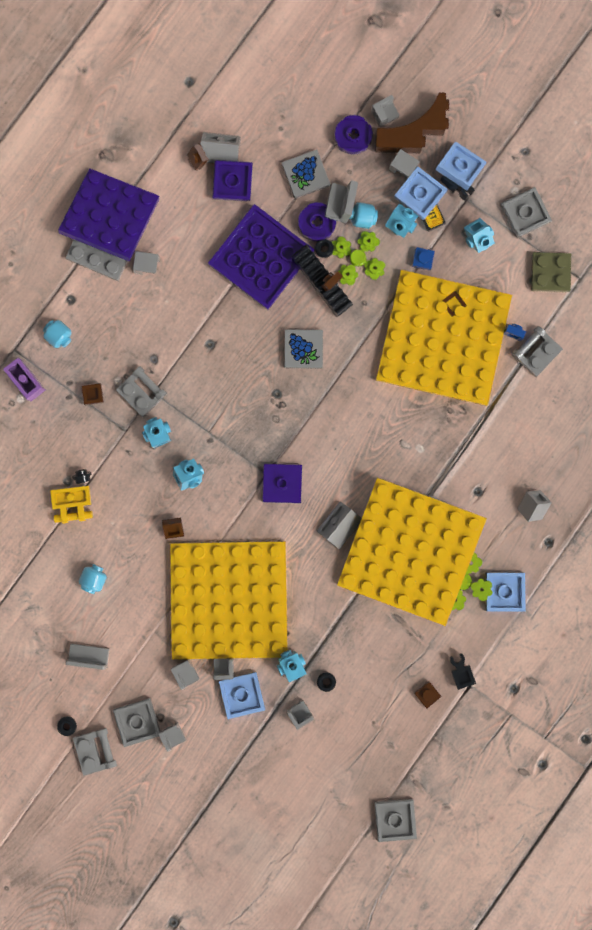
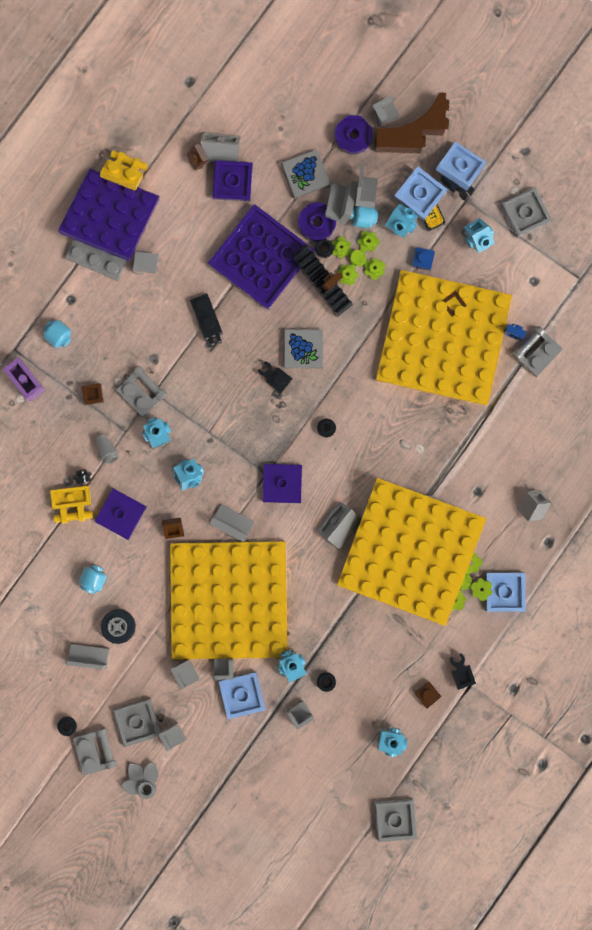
light grey panel [389,149,420,177] -> none
olive plate [531,252,571,292] -> none
none -> light grey cone [95,435,119,464]
none -> dark purple plate [95,488,147,540]
none -> yellow plate [100,150,148,191]
none -> black wheel [101,609,136,644]
none -> light grey plate [122,762,159,799]
none -> black hinge [190,293,223,347]
none -> light grey panel [210,505,254,542]
none -> black plate [258,361,293,394]
none -> black plate [317,418,336,438]
none -> light grey panel [355,165,378,208]
none -> medium azure brick [377,727,408,757]

